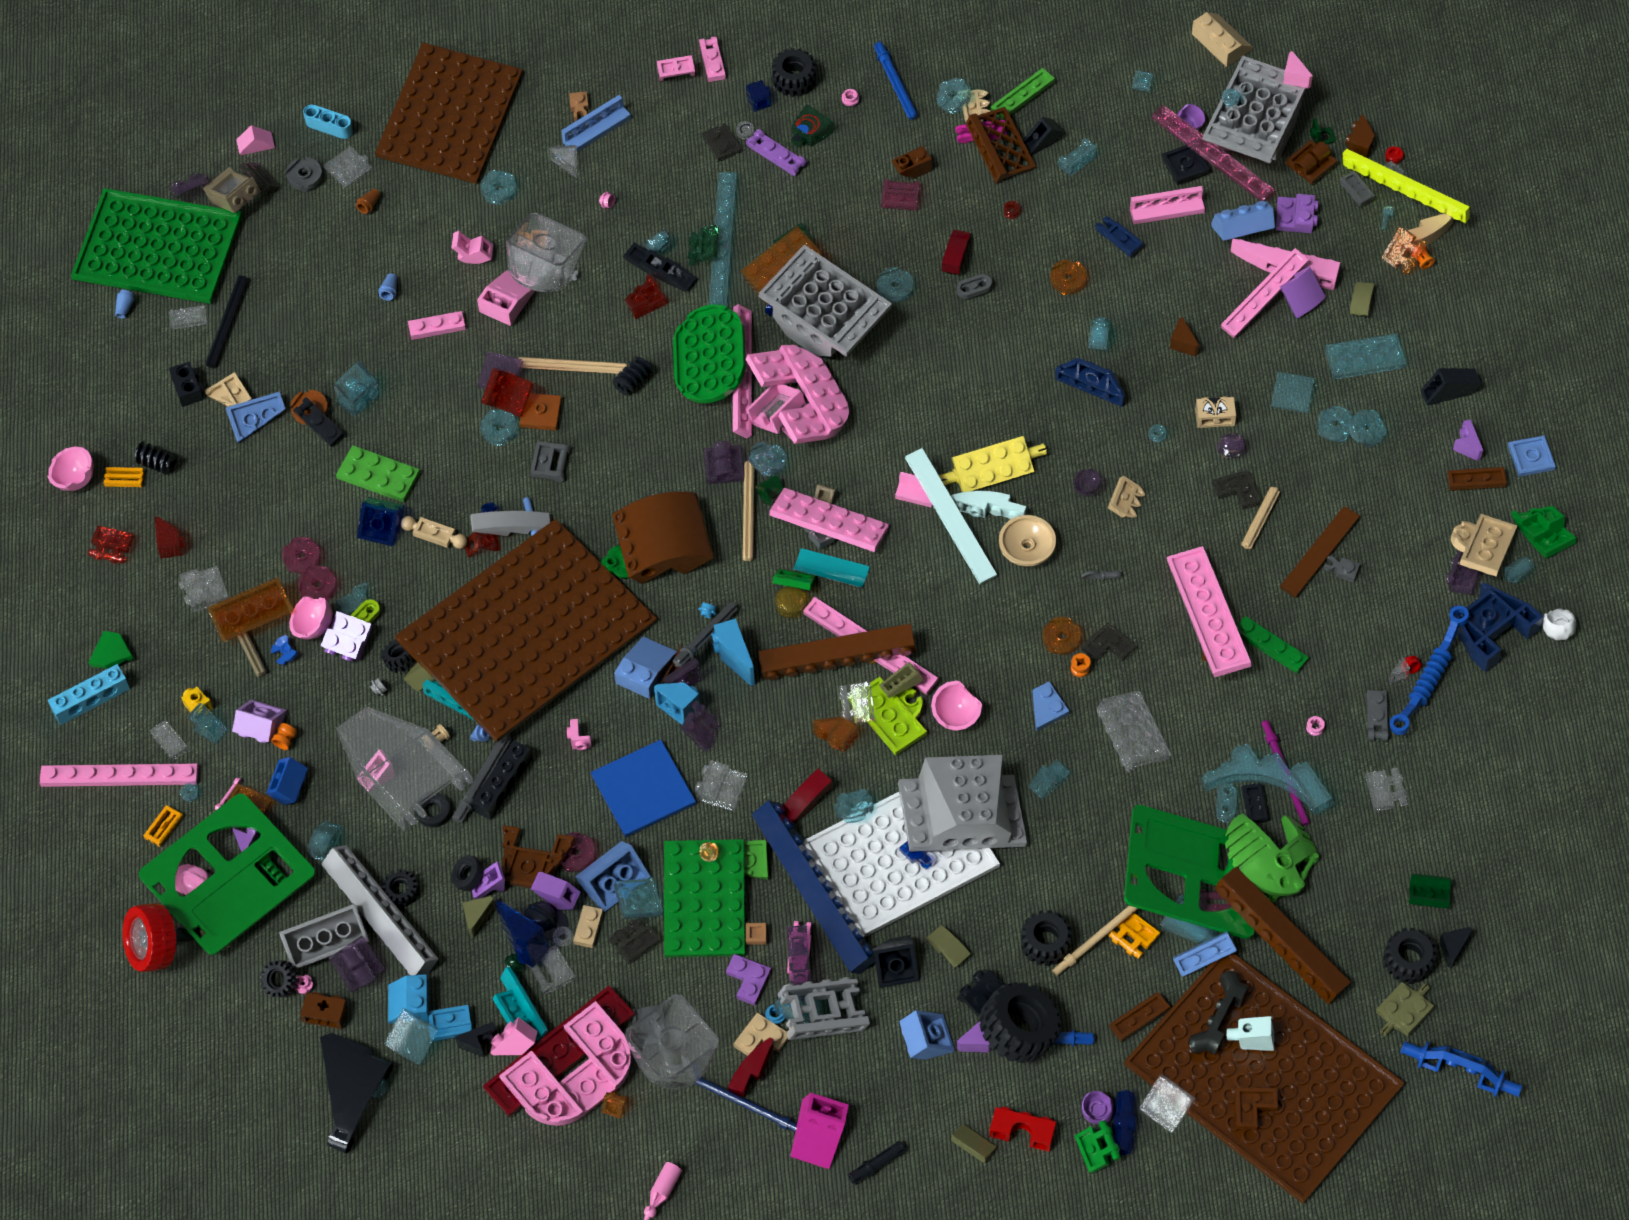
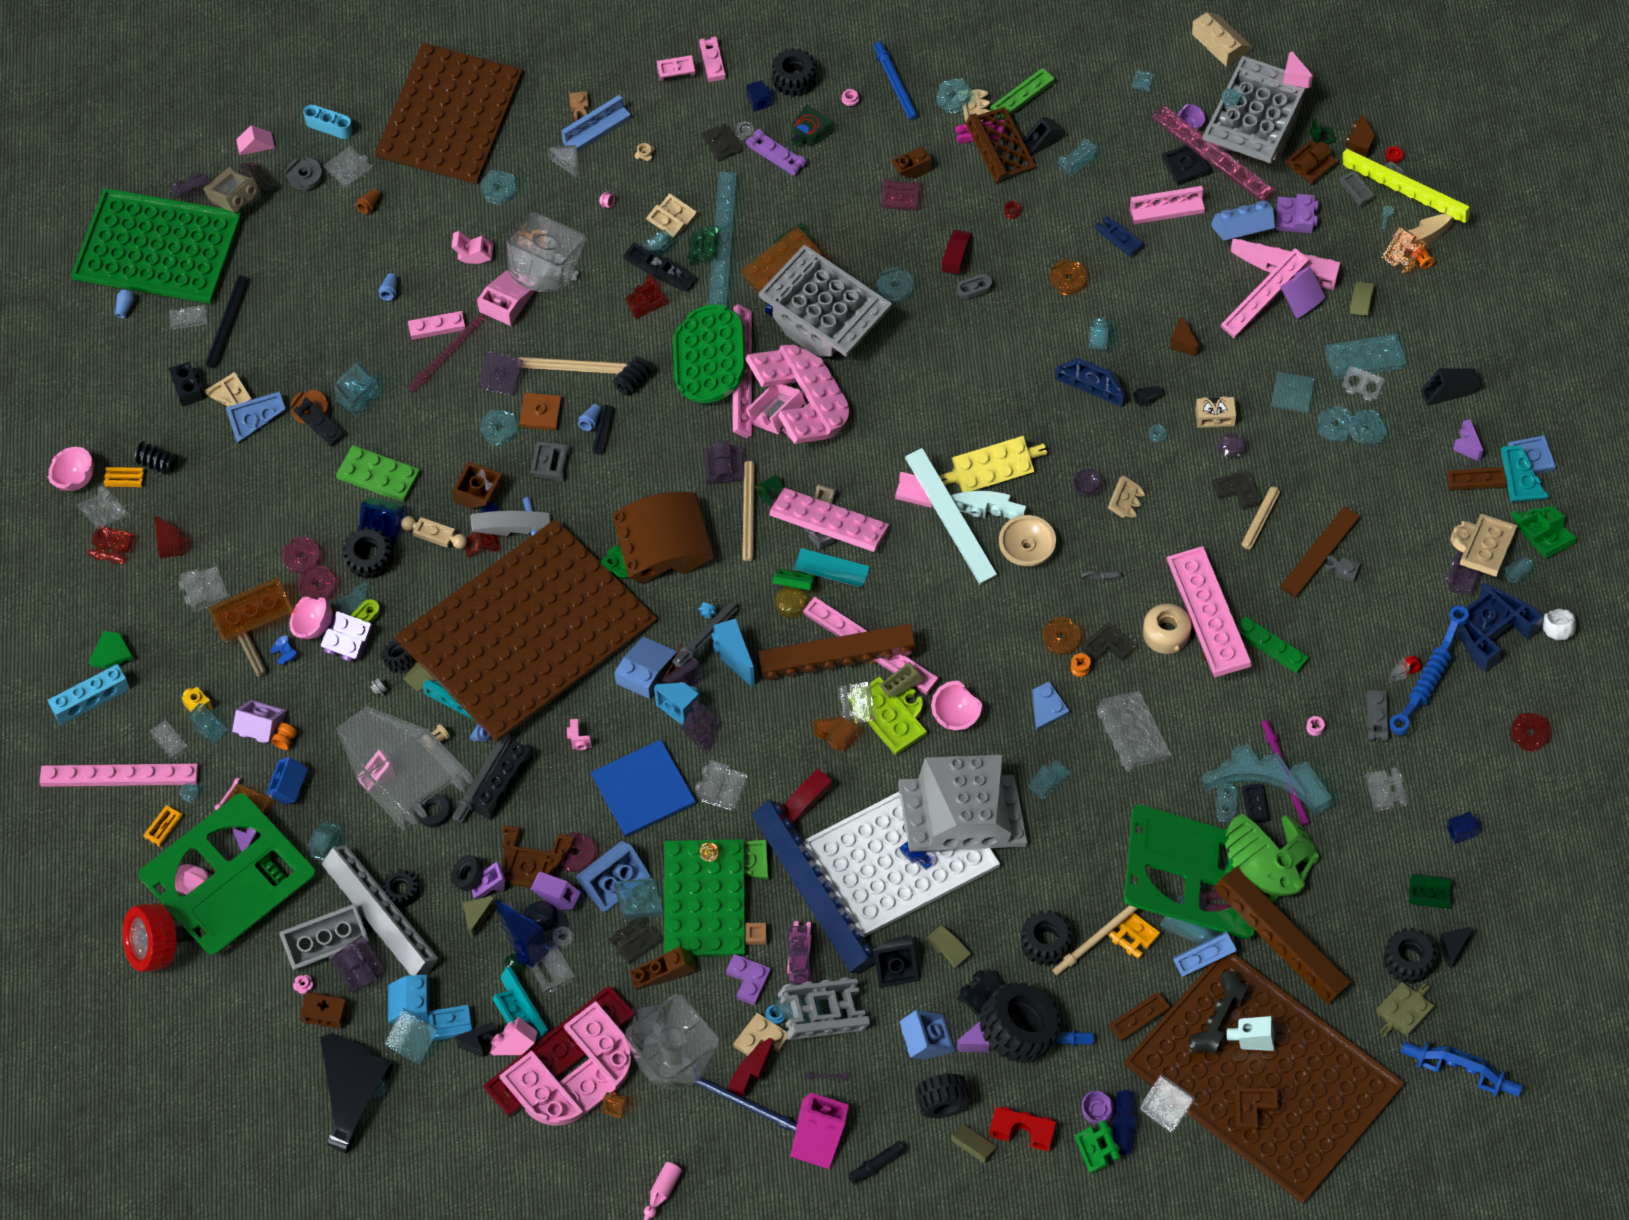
black tyre [260,960,300,997] -> none
clear red bracket [481,368,533,417] -> none
tan plate [573,905,603,948] -> none
clear light blue plate [748,442,787,476] -> none
clear light blue plate [834,789,874,823] -> none
none -> clear hinge [76,486,130,529]
none -> black tyre [343,527,393,579]
none -> clear pink bar [407,314,484,392]
none -> reddish brown slope [452,461,504,509]
none -> medium blue cone [578,404,602,431]
none -> black axle [592,405,613,455]
none -> reddish brown slope [630,946,697,990]
none -> tan plate [635,143,654,161]
none -> tan slope [646,193,698,238]
none -> clear purple hinge [806,1071,849,1081]
none -> black tyre [915,1073,971,1118]
none -> black cone [1133,386,1162,406]
none -> tan piece [1143,603,1192,654]
none -> clear brick [1342,366,1386,402]
none -> clear blue brick [1446,811,1480,844]
none -> teal wing [1501,445,1549,503]
none -> clear red plate [1510,713,1551,751]

